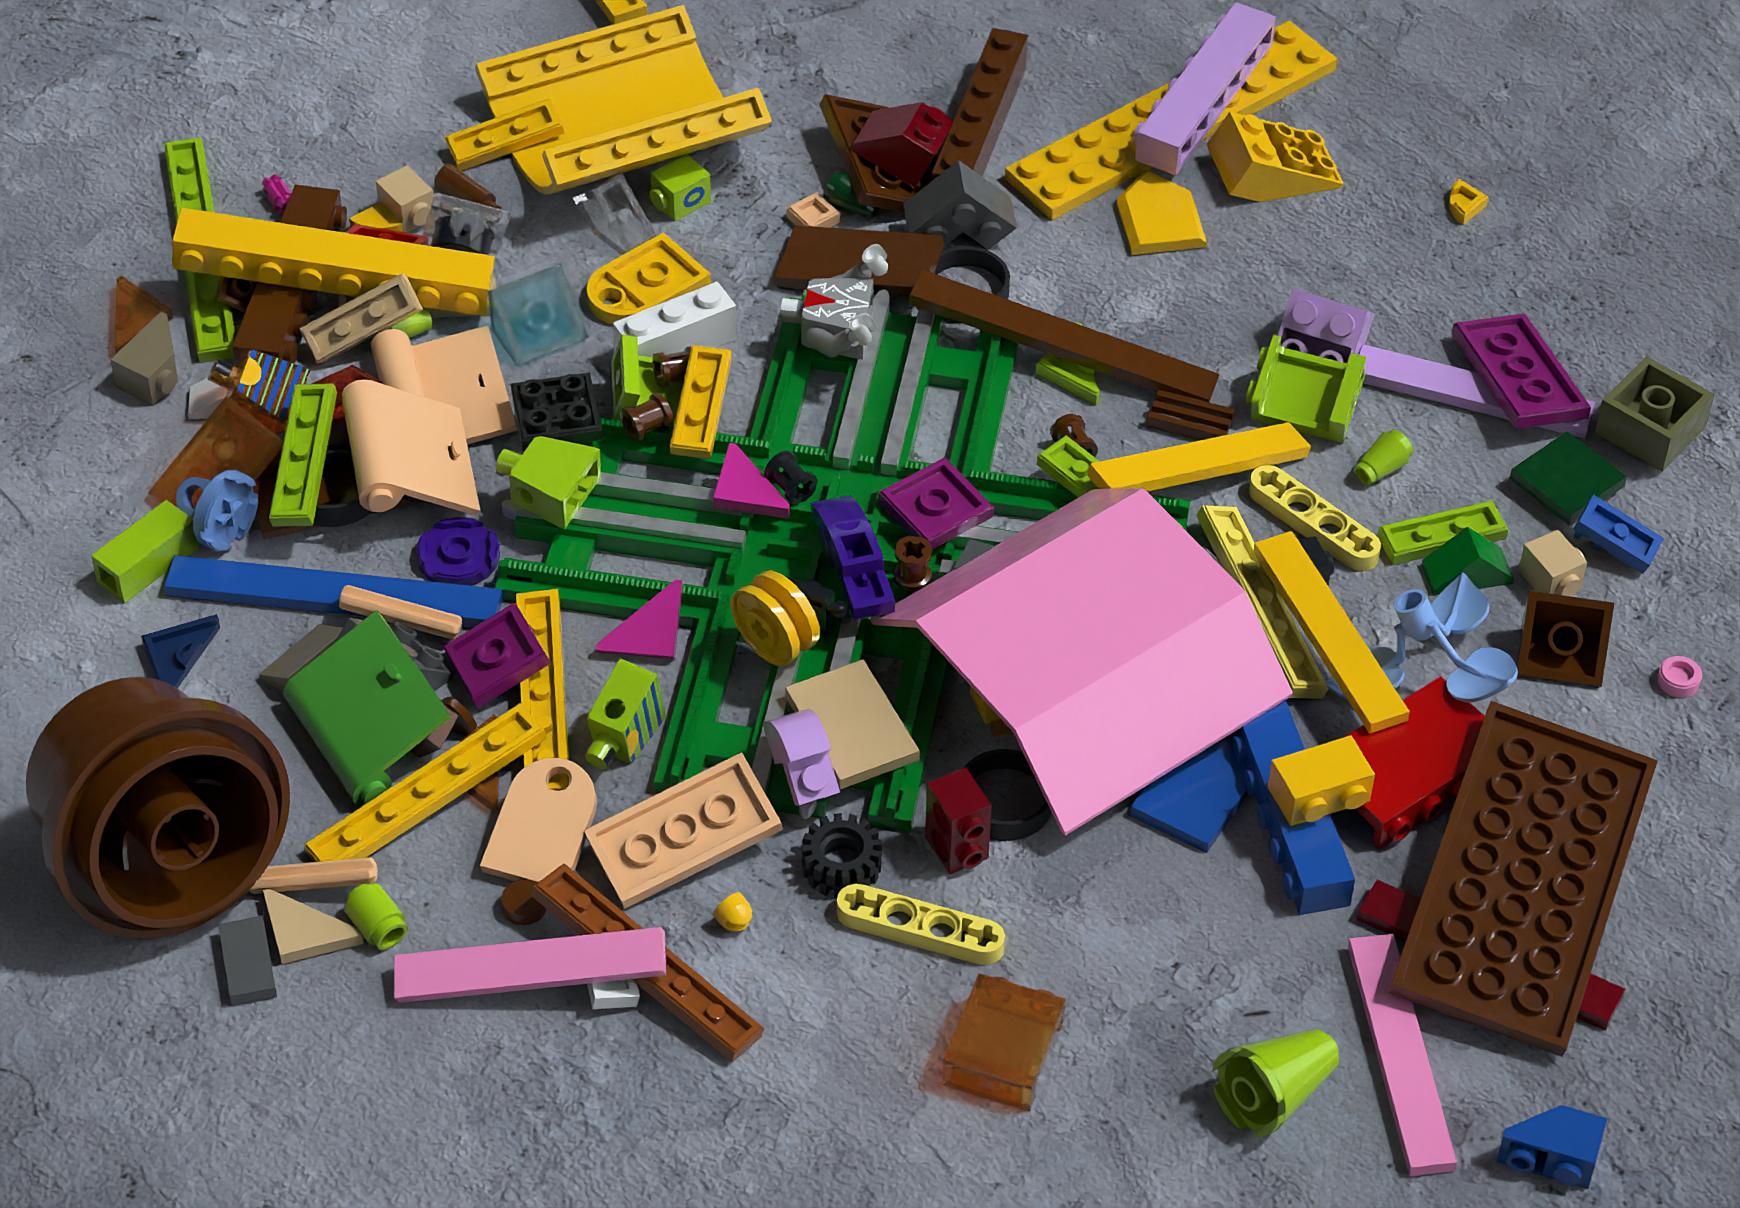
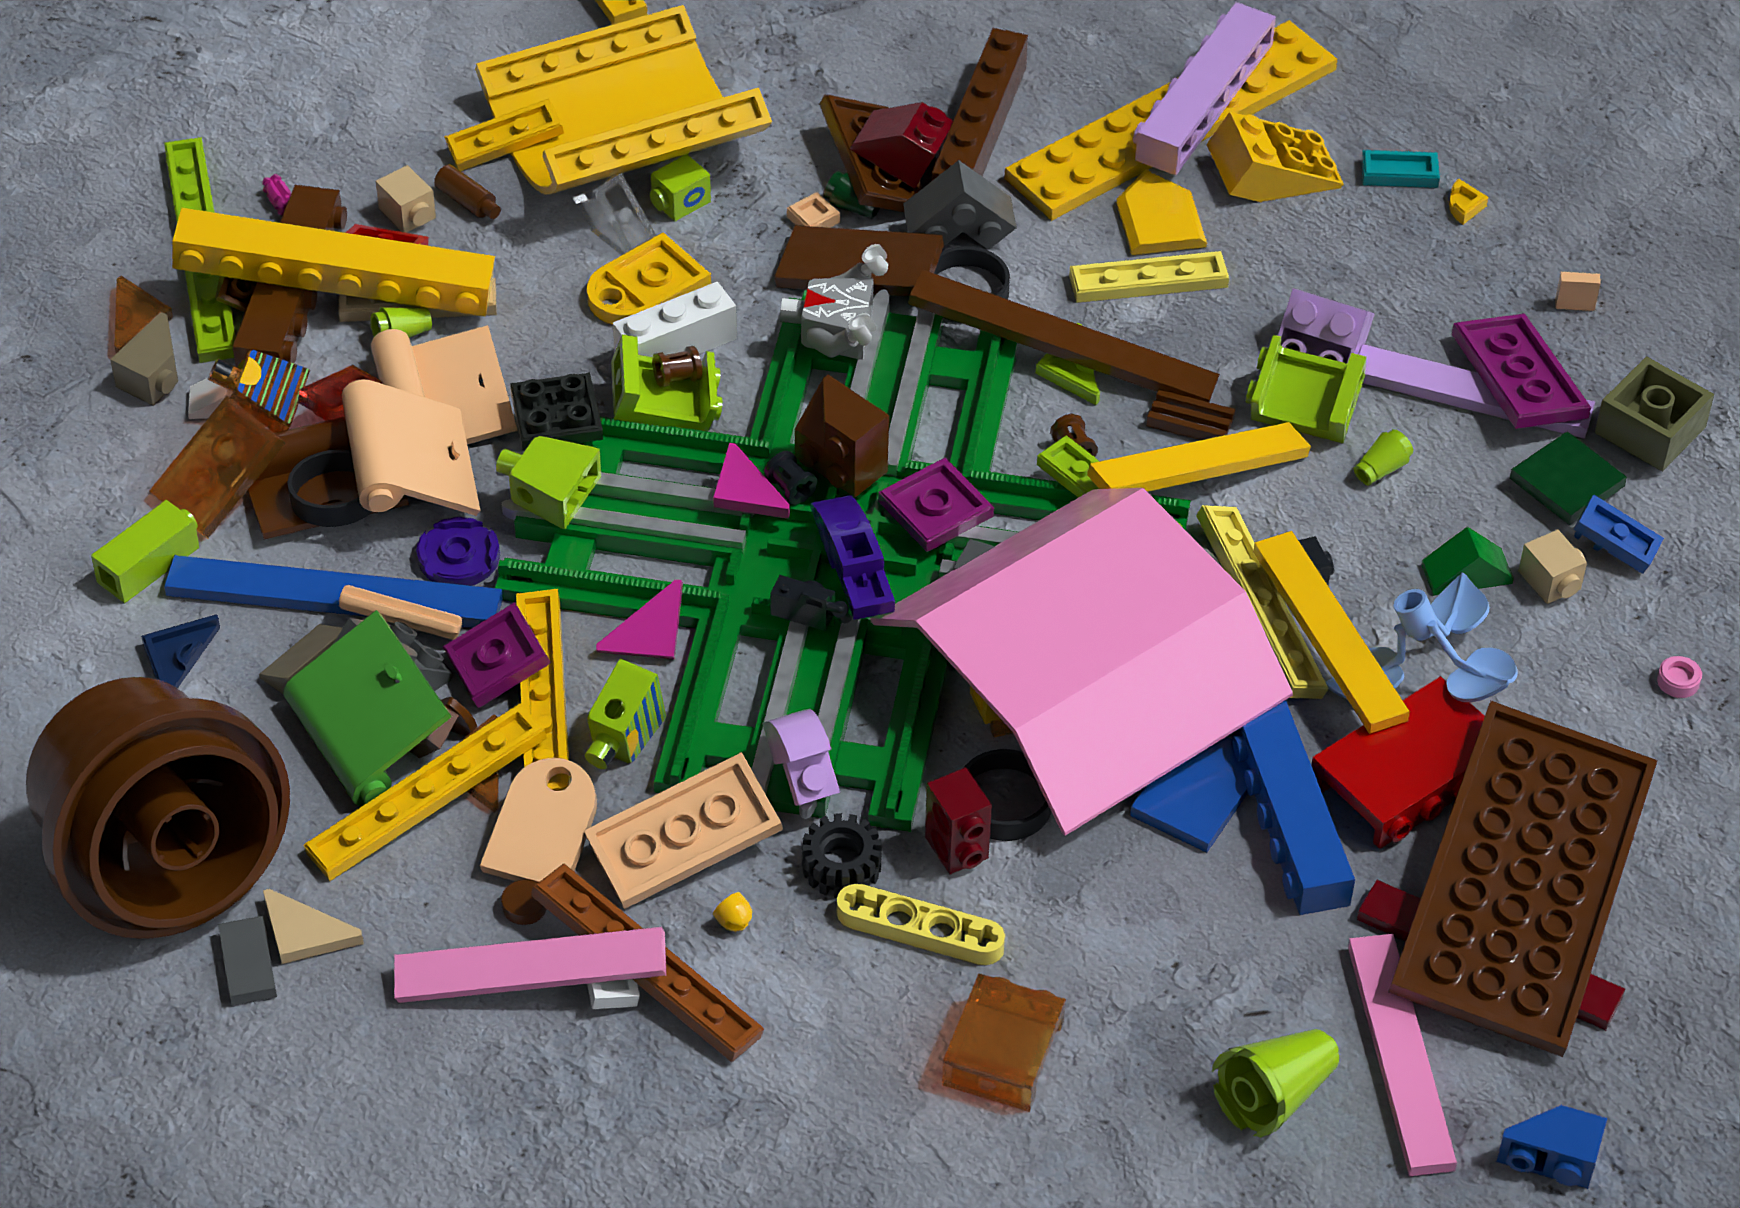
medium blue tile [176,470,258,552] -> none
light nougat axle [249,857,378,894] -> none
lime tile [269,383,337,527] -> none
tan tile [299,274,423,364] -> none
lime brick [344,883,408,950] -> none
yellow tile [349,202,404,232] -> none
clear piece [422,192,511,255] -> none
clear light blue slope [488,263,588,365] -> none
reddish brown bush [620,392,674,442] -> none
yellow tile [670,345,732,459] -> none
yellow wheel [730,570,820,666] -> none
tan tile [785,659,920,789] -> none
reddish brown bush [894,536,932,591] -> none
light yellow beam [1249,465,1381,571] -> none
yellow brick [1268,735,1375,826] -> none
lime tile [1377,500,1509,565] -> none
reddish brown slope [1517,590,1614,687] -> none
none -> reddish brown slope [795,374,889,498]
none -> light yellow tile [1069,251,1229,303]
none -> teal tile [1361,150,1440,188]
none -> light nougat tile [1555,272,1601,311]

